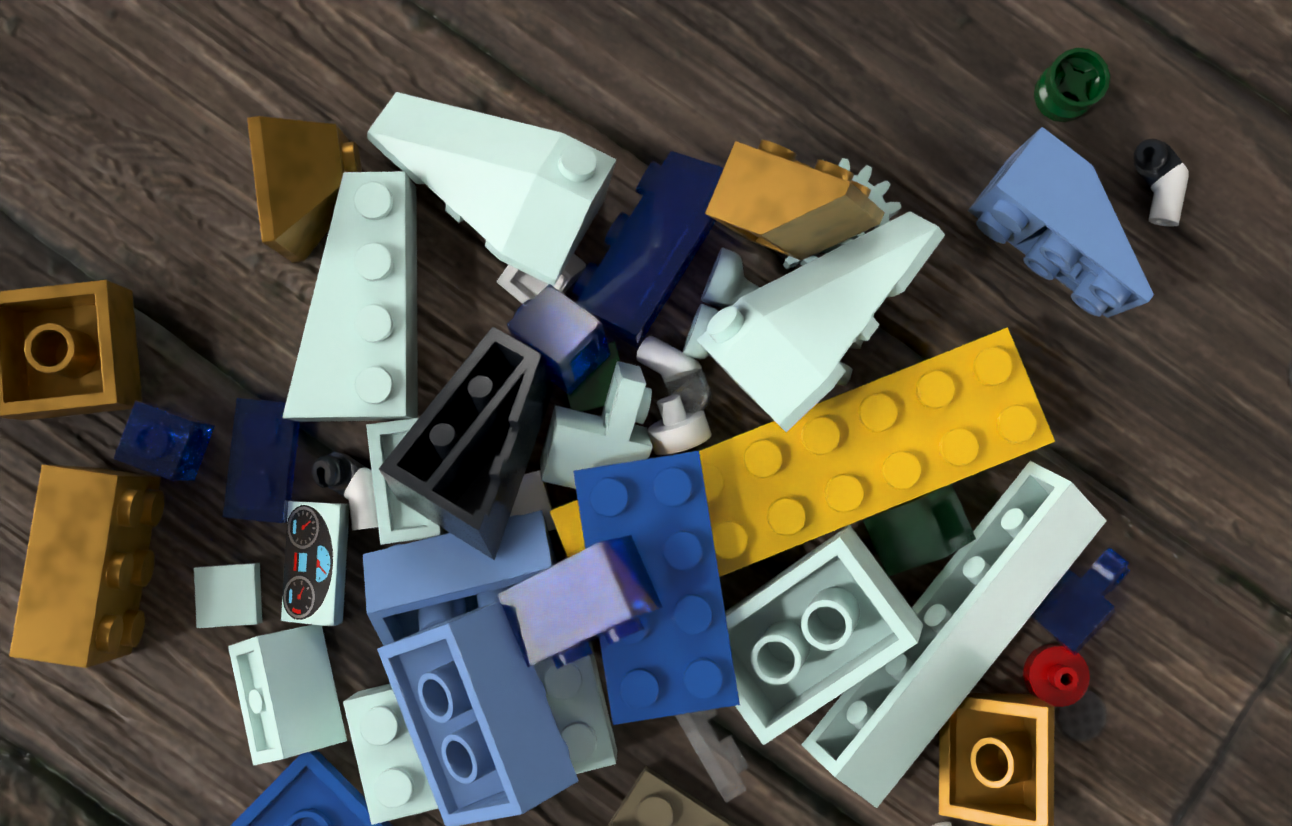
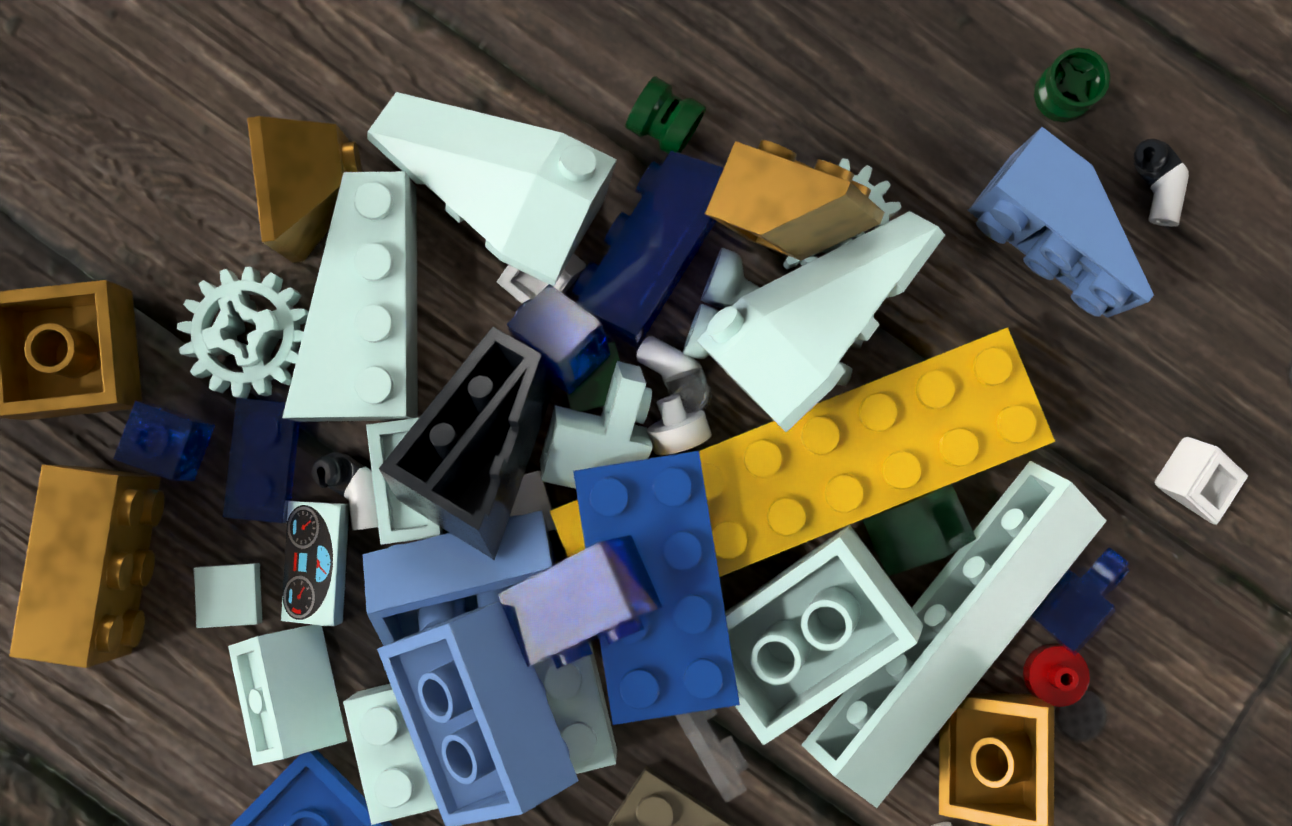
none -> light aqua gear [177,267,309,399]
none -> dark green wheel [625,76,706,159]
none -> white slope [1155,437,1248,525]

